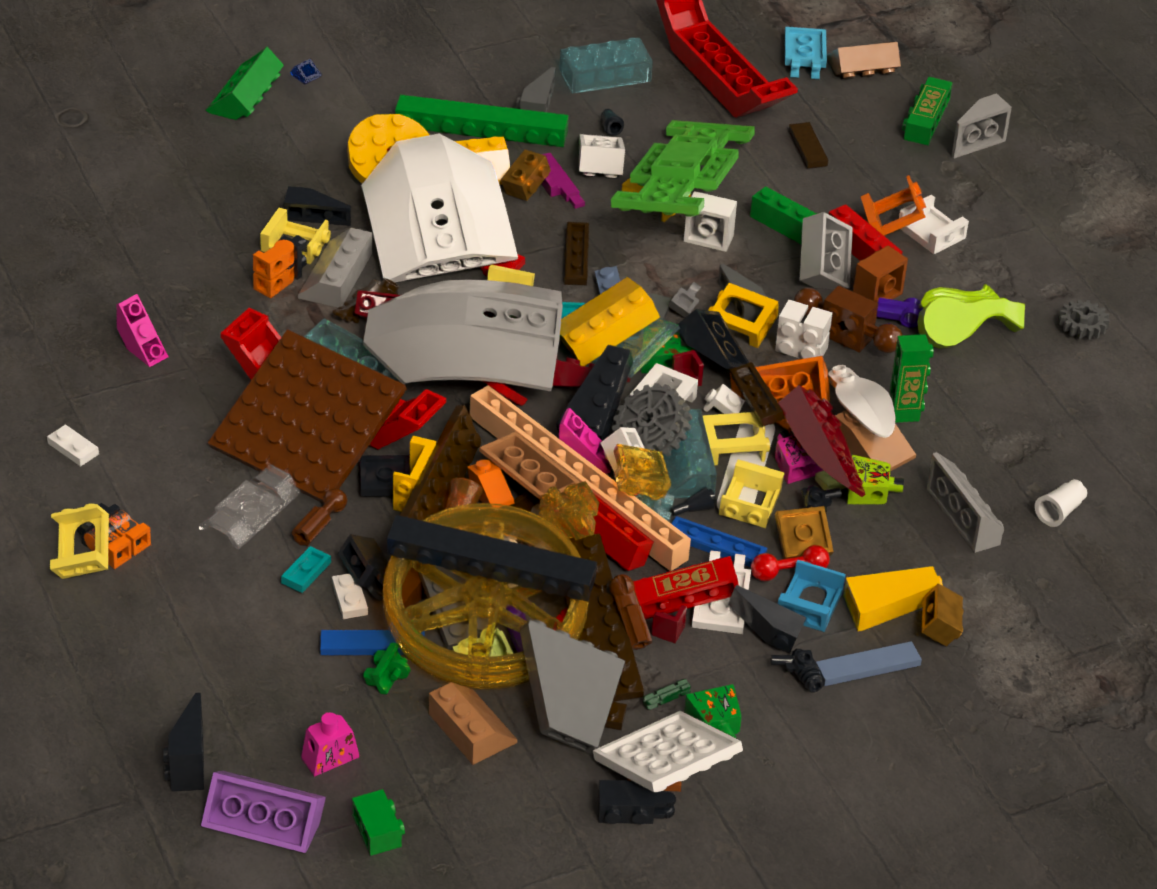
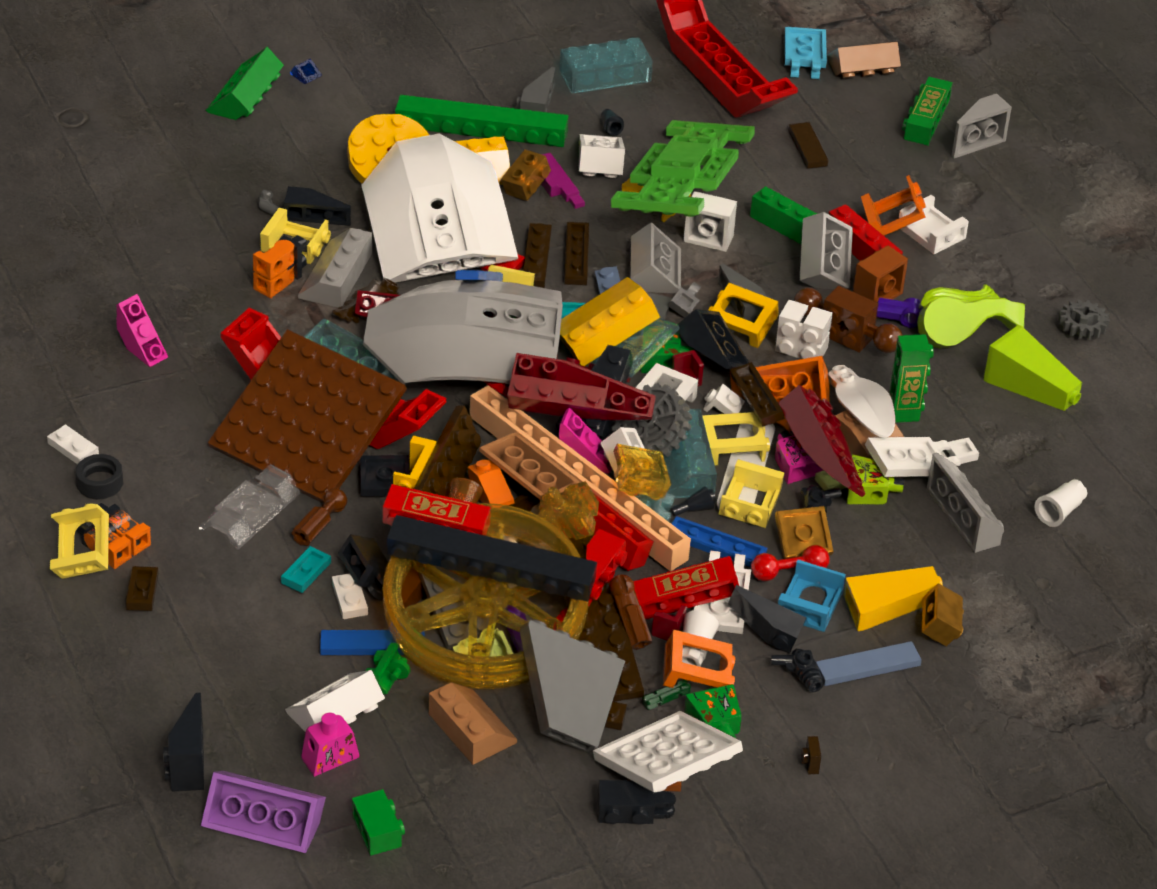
none -> black tyre [75,454,123,499]
none -> dark brown plate [126,566,159,611]
none -> dark grey arm [258,189,281,216]
none -> white slope [285,670,385,732]
none -> red brick [383,484,491,536]
none -> blue tile [455,270,503,282]
none -> dark red wedge [508,353,656,420]
none -> dark brown plate [524,223,552,288]
none -> red slope [584,529,628,608]
none -> light grey slope [630,222,681,293]
none -> orange panel [663,630,735,688]
none -> white plant [682,610,719,667]
none -> dark brown plate [801,736,822,774]
none -> white tile [865,437,961,477]
none -> white plate [947,437,979,464]
none -> lime slope [984,325,1082,411]

